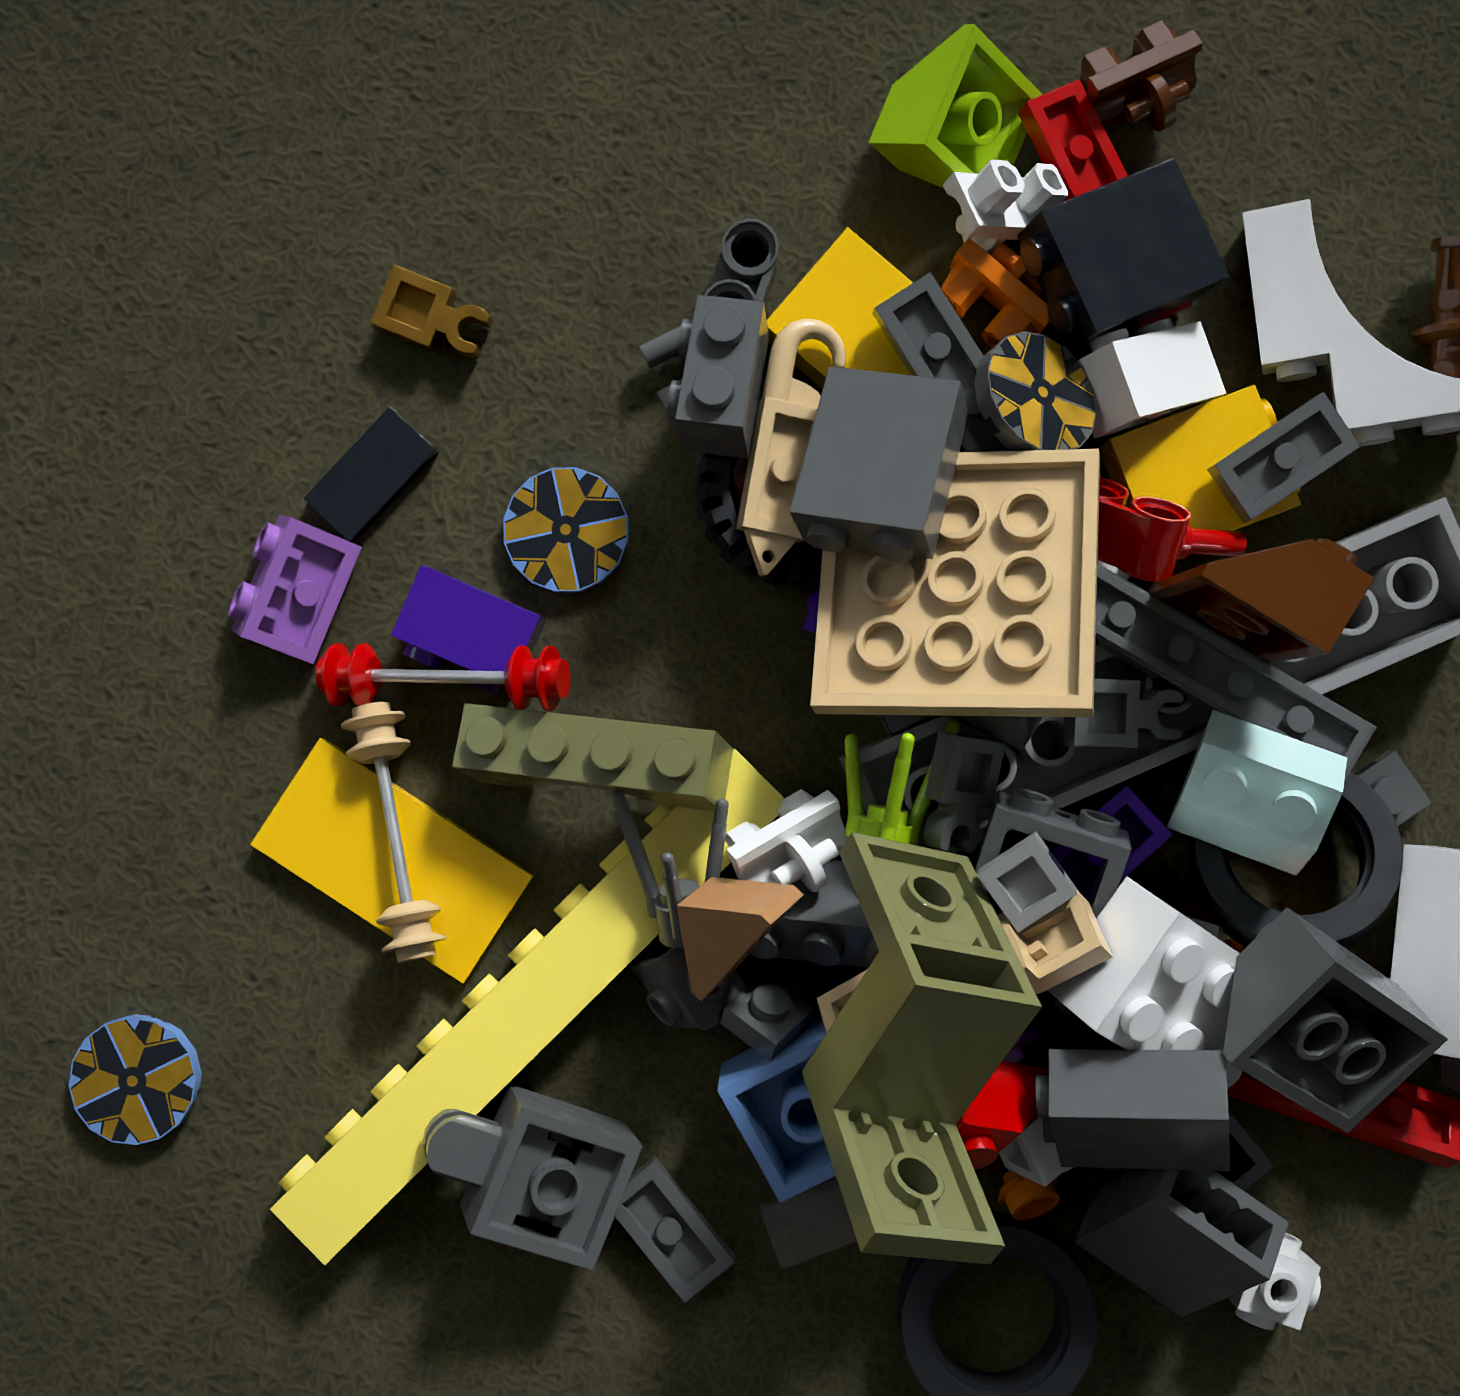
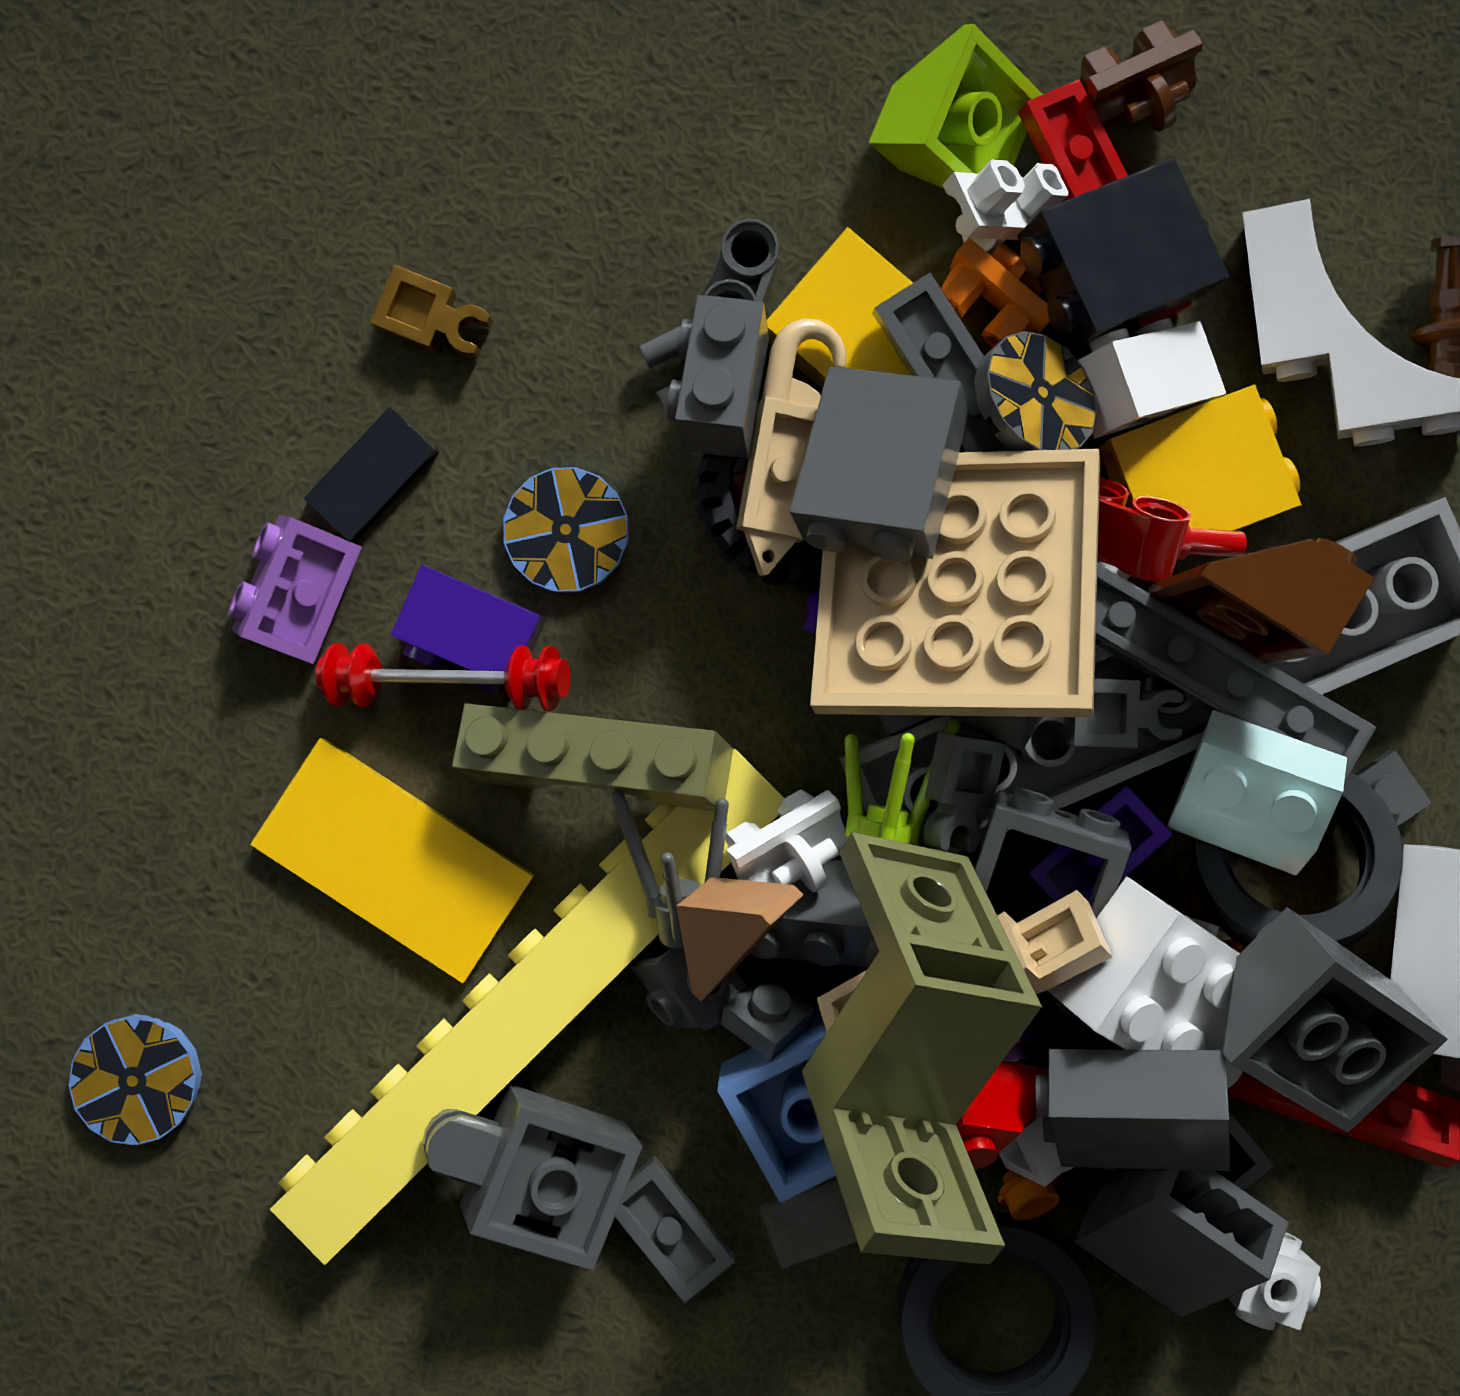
tan axle [341,702,447,963] -> none
light grey plate [977,831,1077,932] -> none
dark grey plate [1207,392,1361,523] -> none

